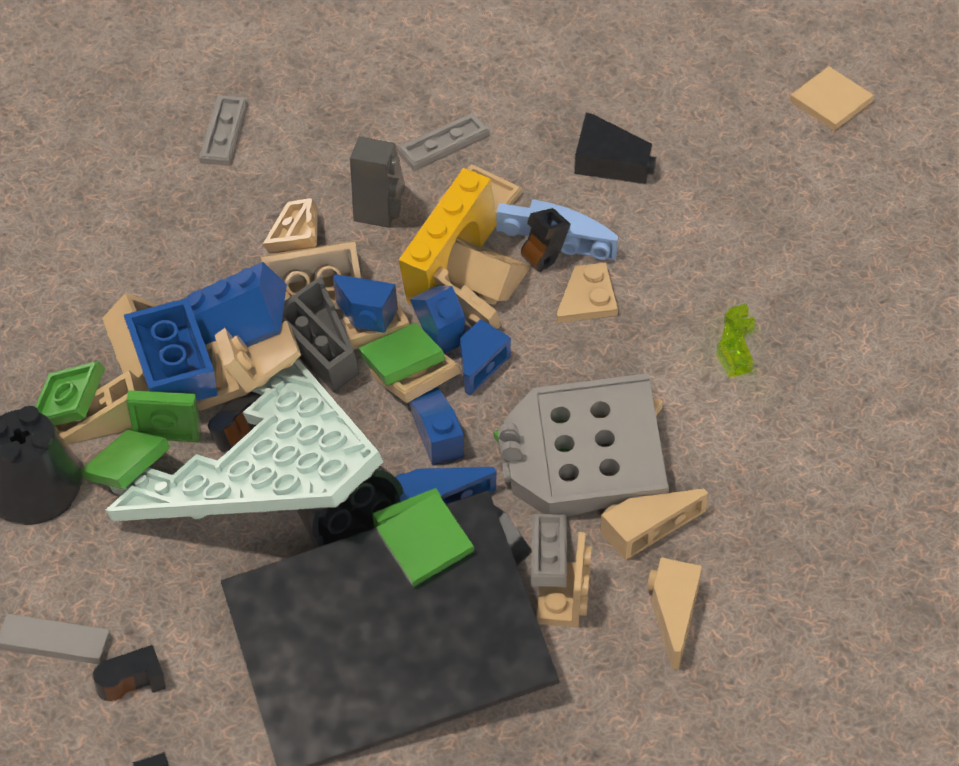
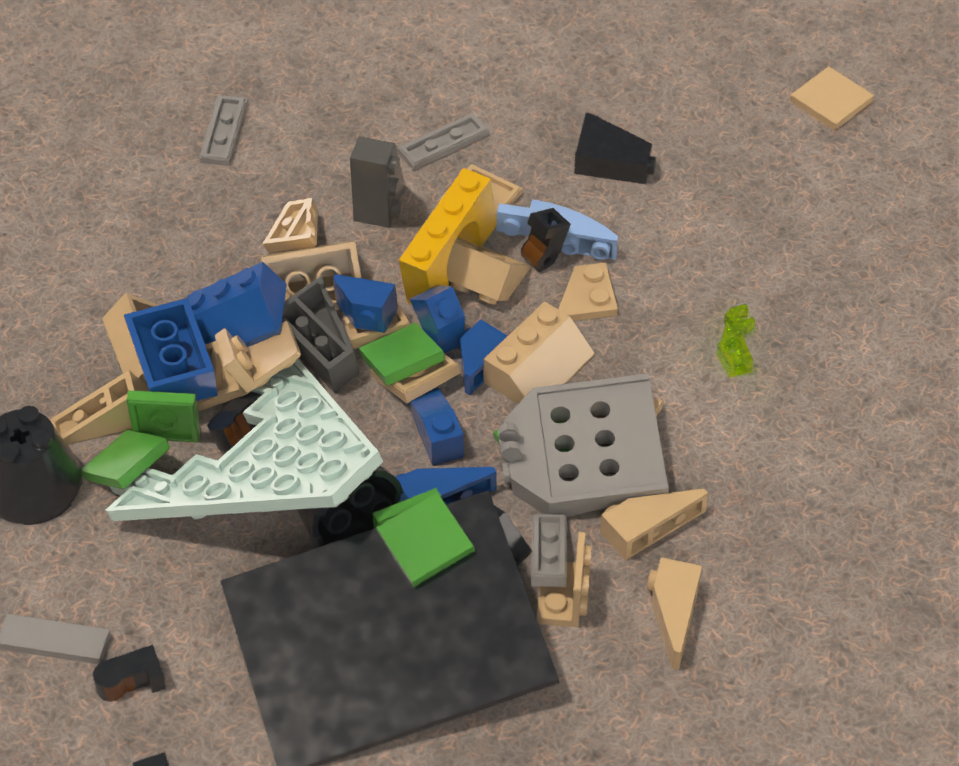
bright green tile [35,361,105,426] -> none
tan wing [433,266,501,329] -> none
none -> tan slope [483,301,595,404]

